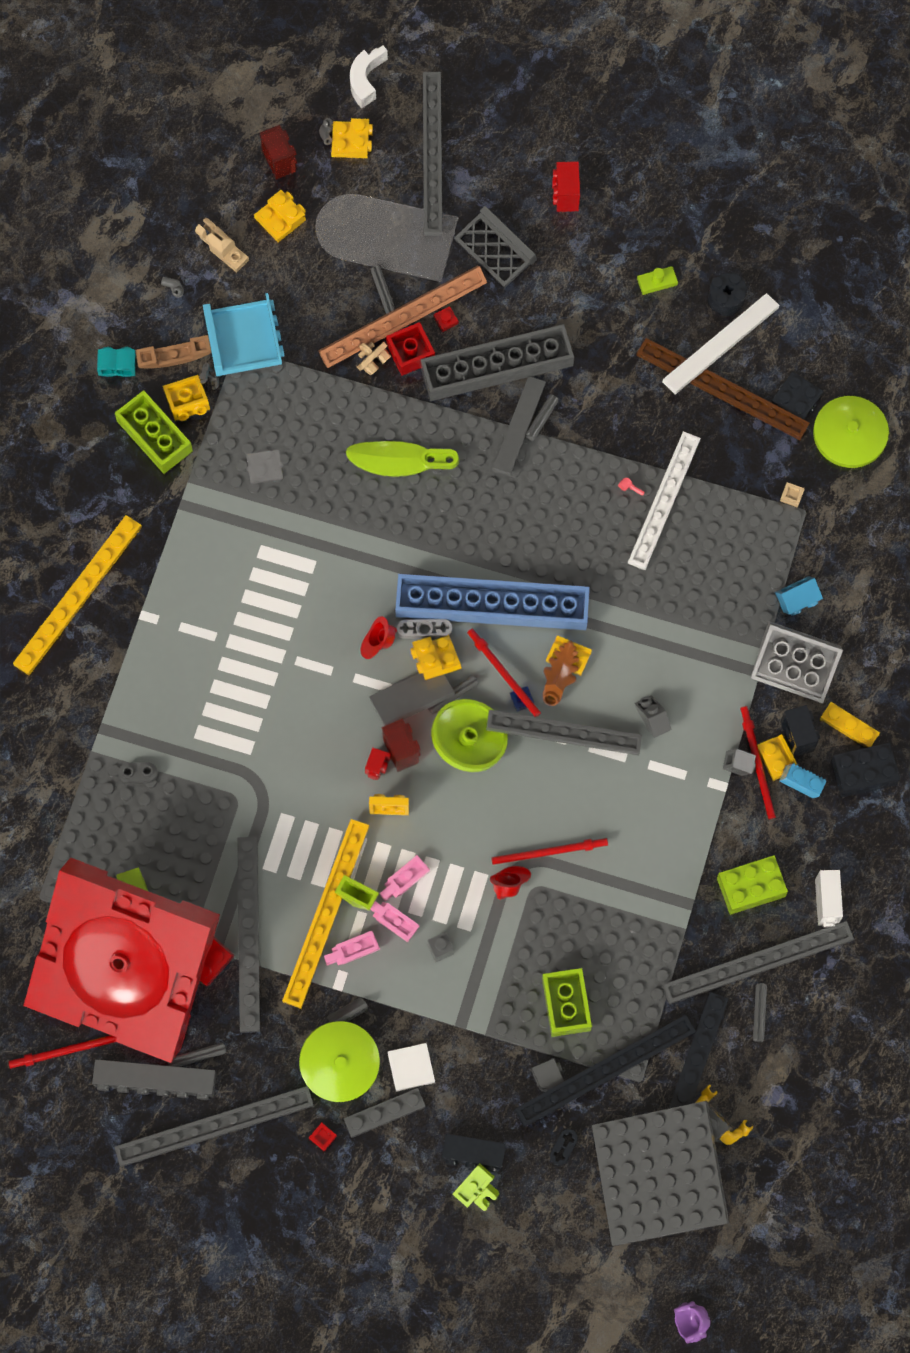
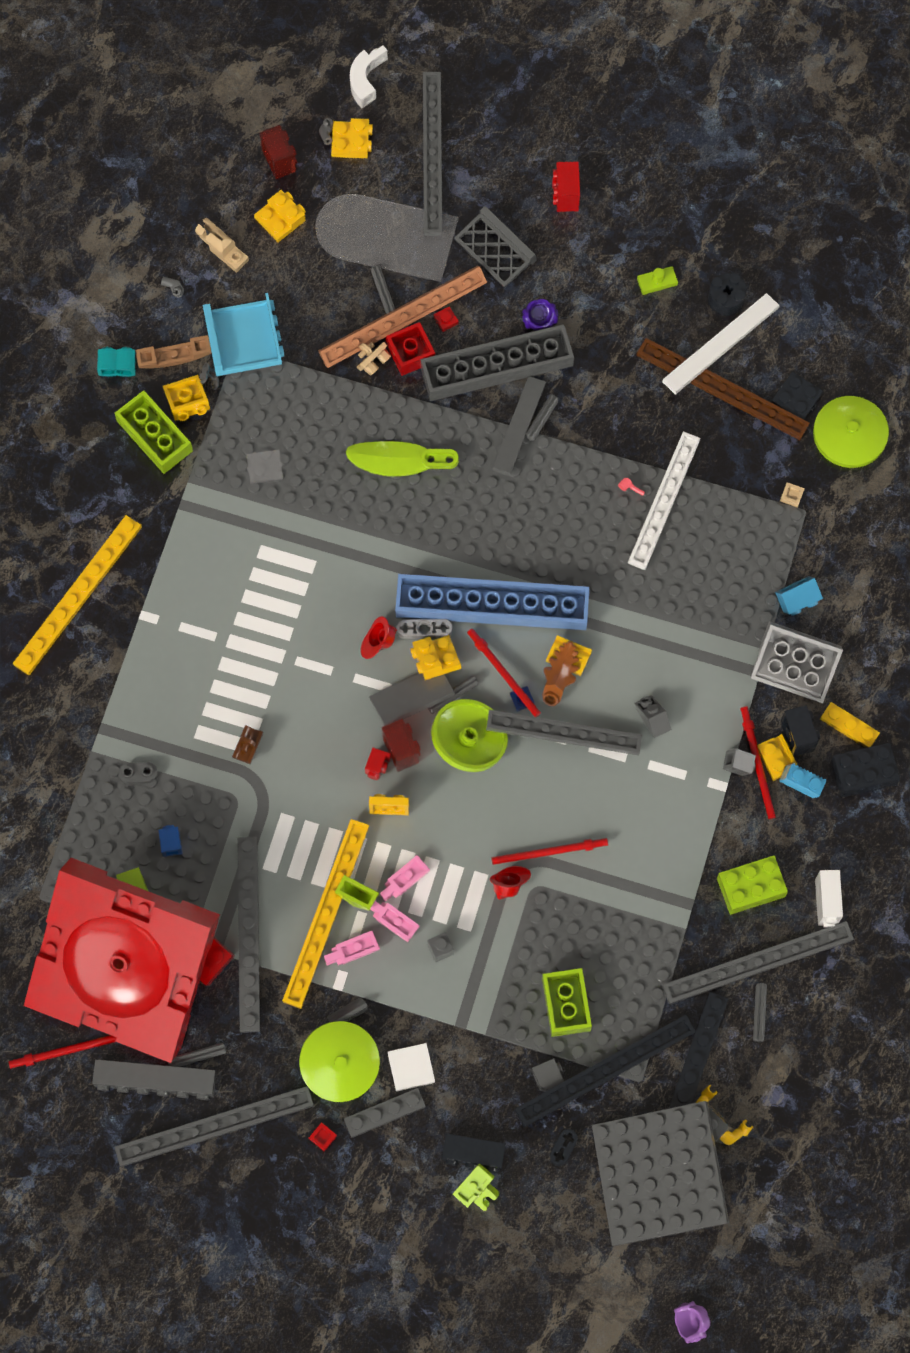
none -> blue brick [158,825,183,857]
none -> reddish brown hips [232,725,263,765]
none -> dark purple hair [522,299,558,331]

